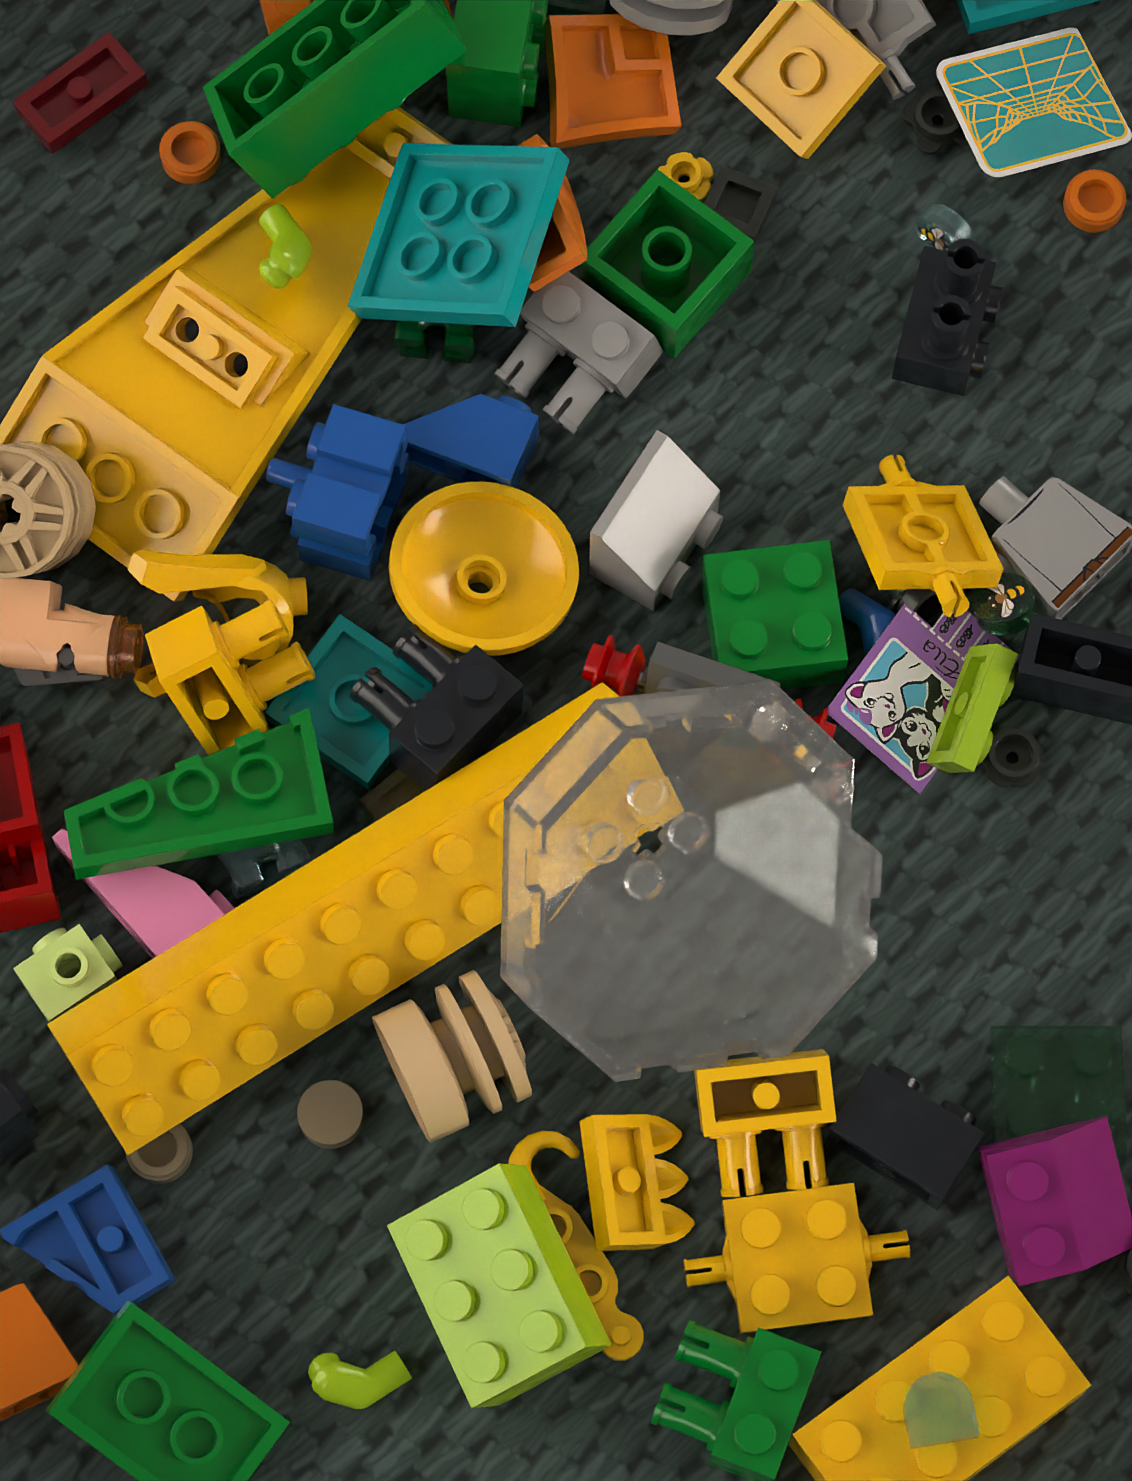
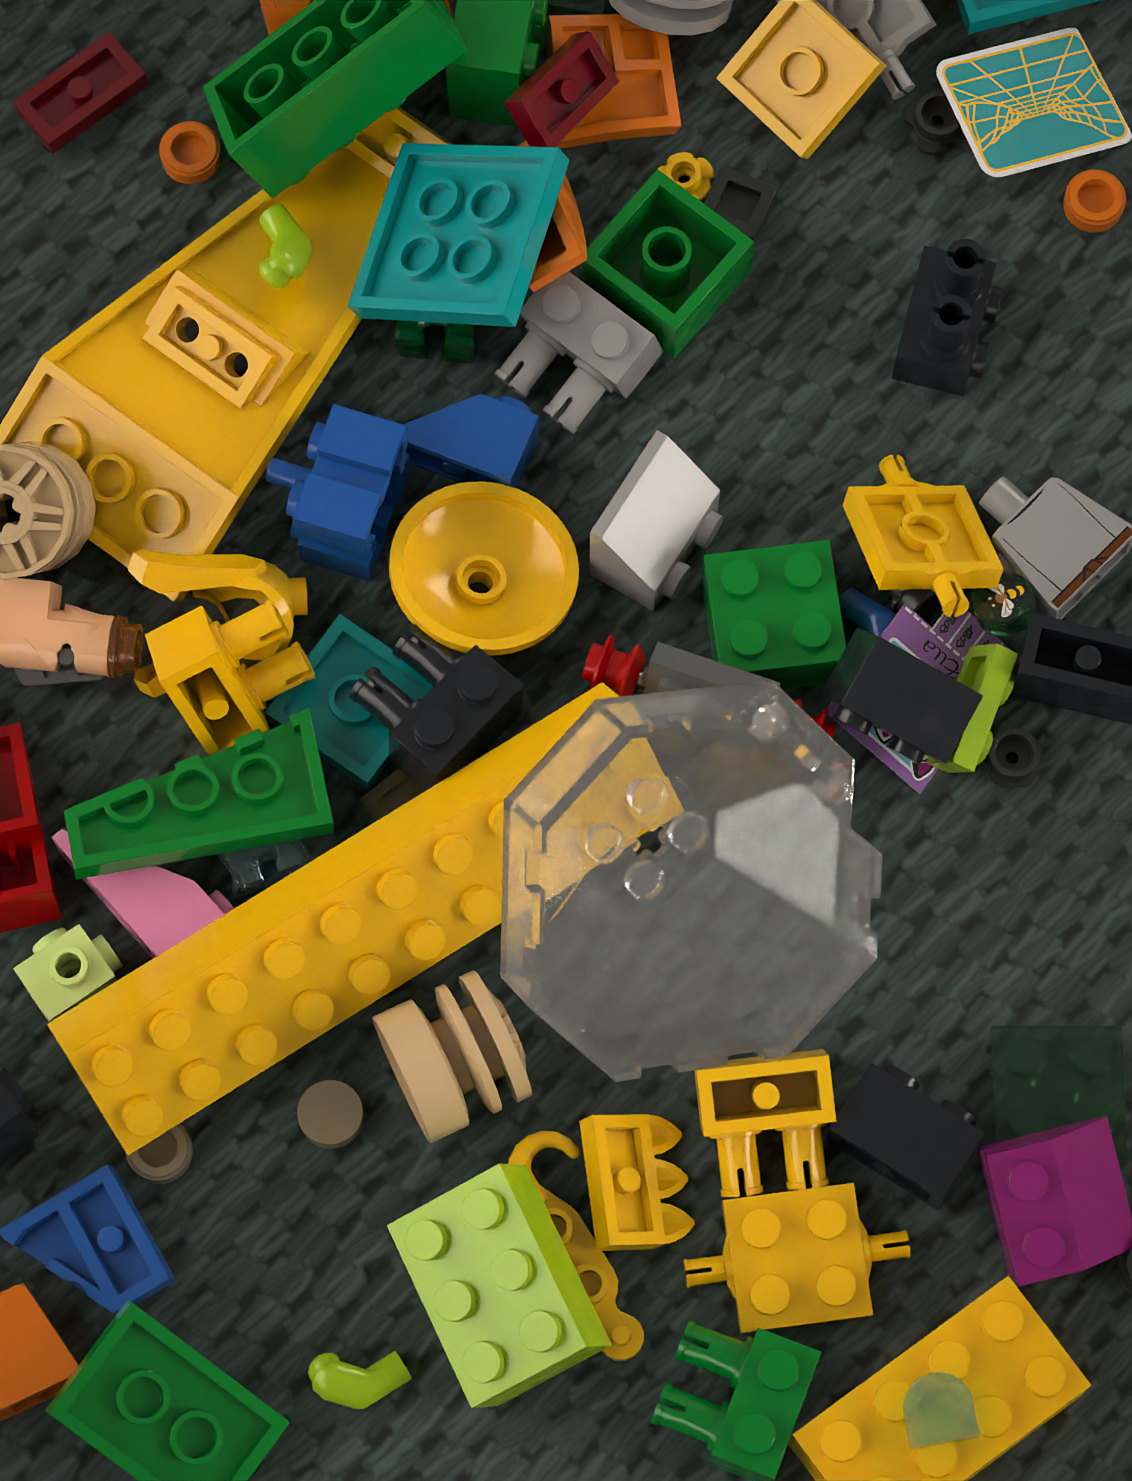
clear light blue tile [914,203,975,251] -> none
none -> dark red plate [504,31,619,147]
none -> black brick [820,628,983,765]

